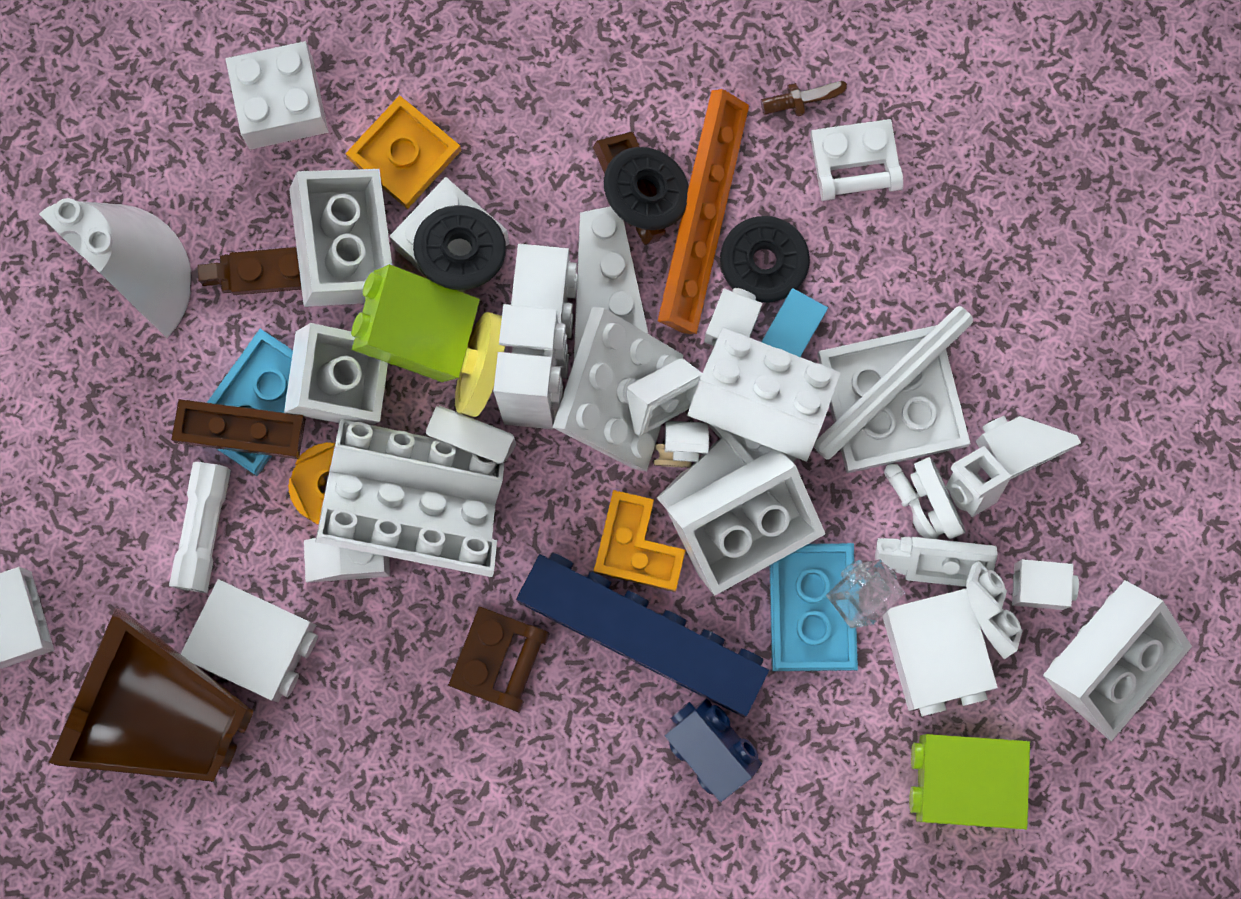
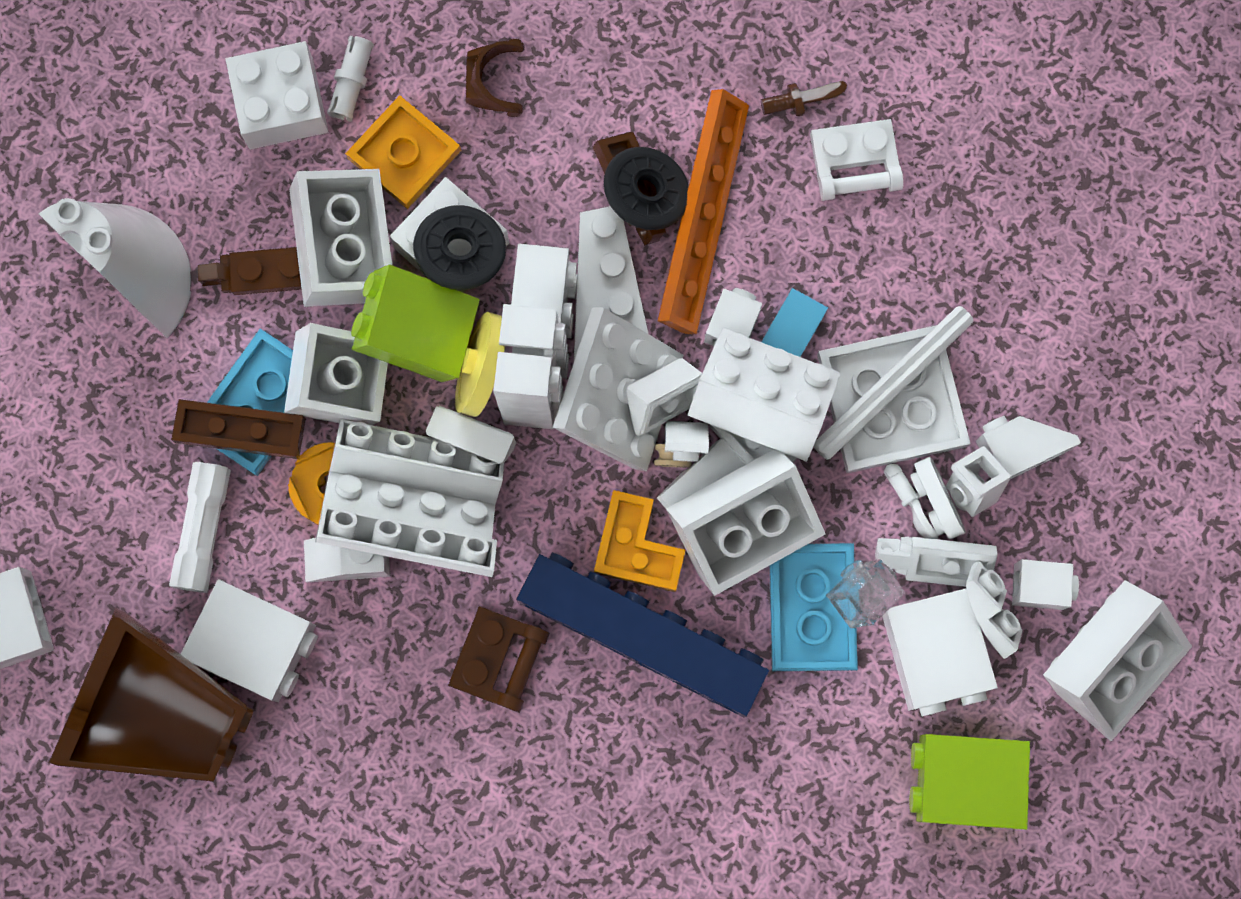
dark blue brick [664,698,762,803] -> none
black wheel [720,216,810,303] -> none
none -> white pin [327,36,374,122]
none -> reddish brown helmet [465,39,524,117]

